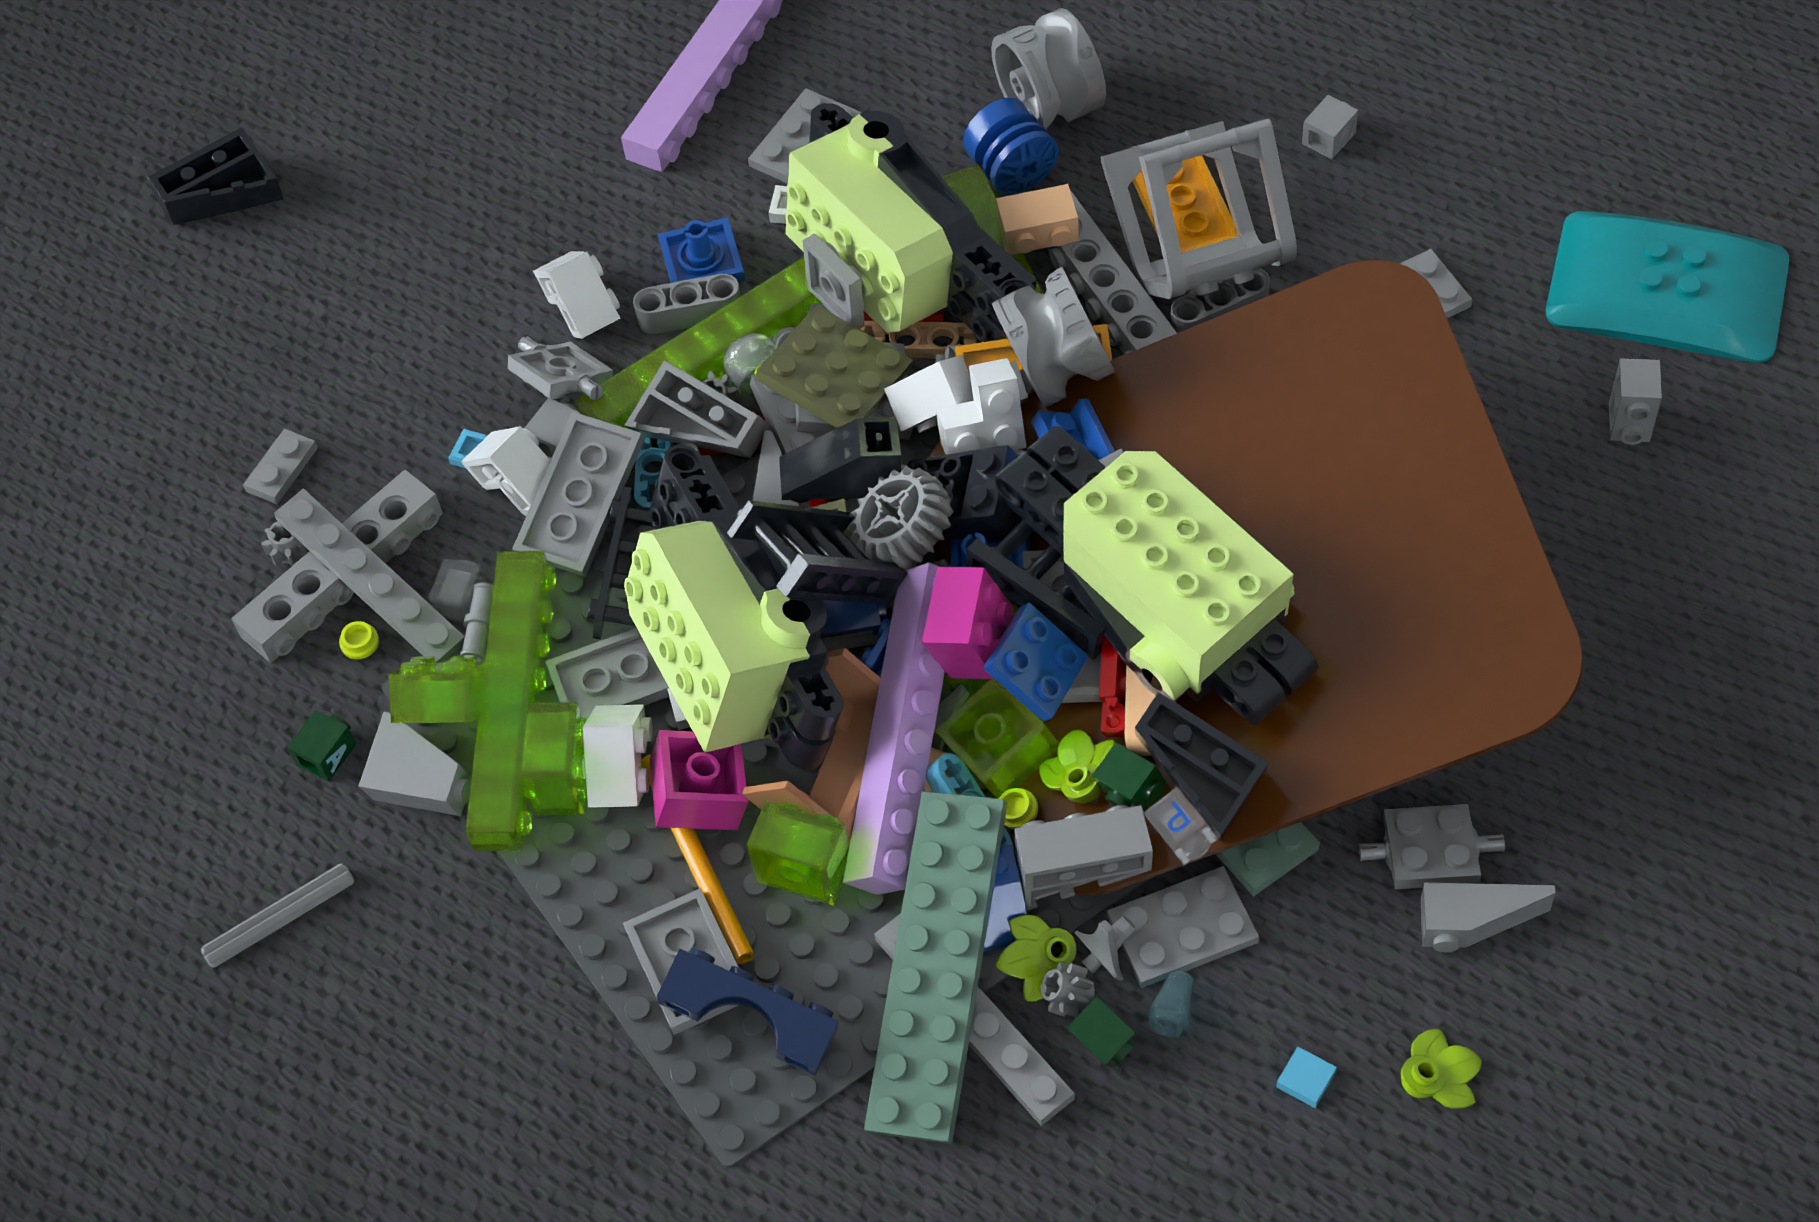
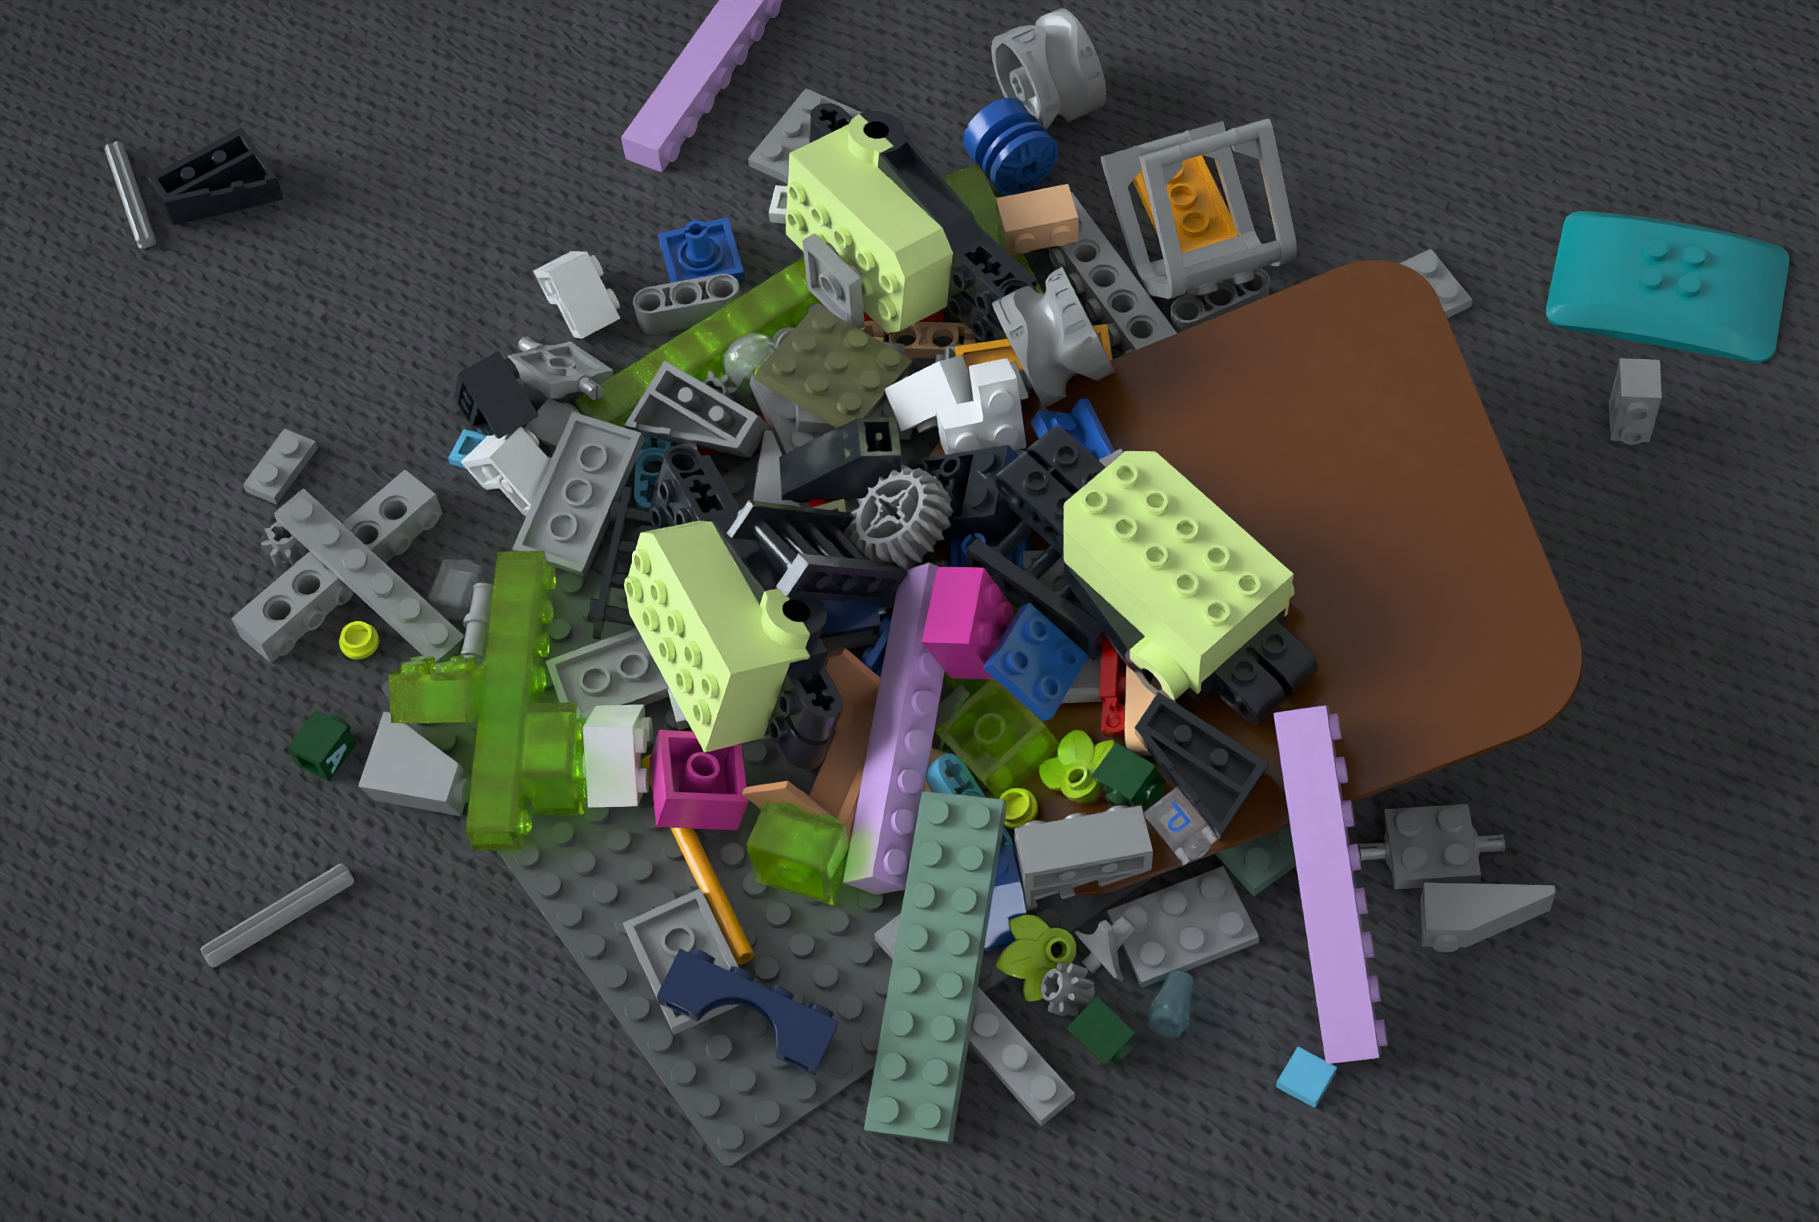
light grey brick [1302,95,1358,159] -> none
lime plate [1401,1029,1482,1109] -> none
none -> light grey axle [105,141,157,249]
none -> black wedge [453,351,539,439]
none -> lavender brick [1274,705,1388,1064]

